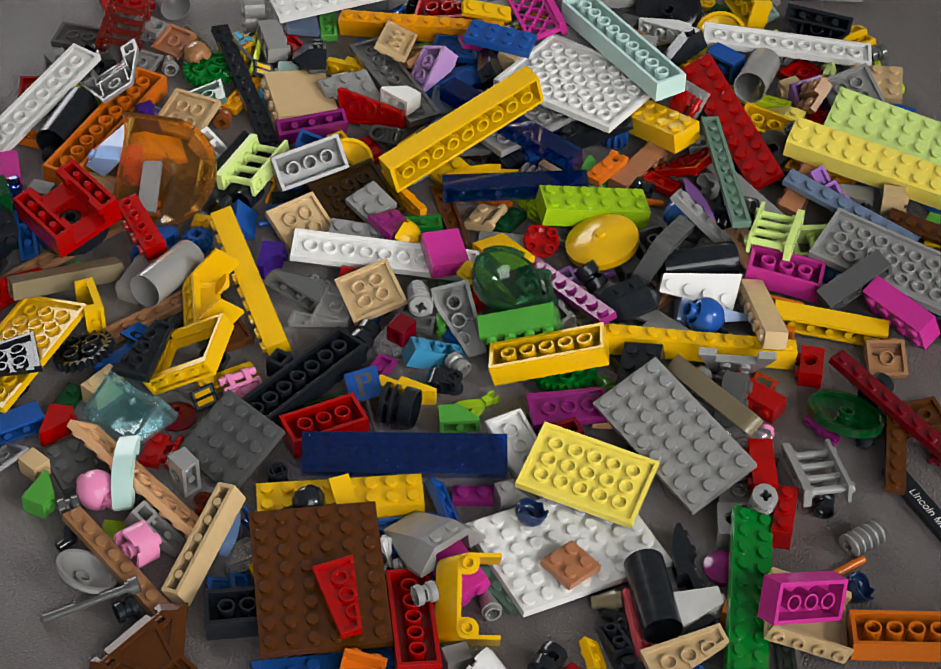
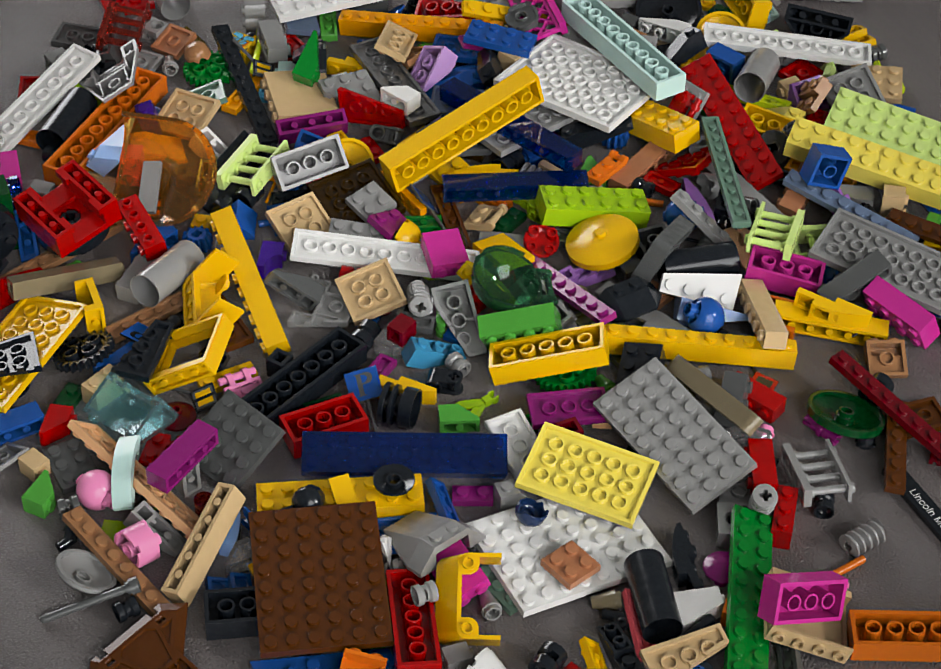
dark orange wheel [213,108,233,130] -> none
black wheel [267,462,288,483] -> none
red wing [312,554,362,639] -> none
black wheel [574,259,608,294] -> none
light grey wing [699,347,777,375] -> none
red brick [794,345,825,389] -> none
dark blue hair [846,571,875,604] -> none
none -> magenta brick [146,419,219,494]
none -> green slope [292,30,320,87]
none -> black dish [373,464,415,496]
none -> dark grey piece [409,183,446,230]
none -> dark grey plate [505,3,539,32]
none -> yellow slope [793,287,873,328]
none -> blue brick [799,143,852,190]

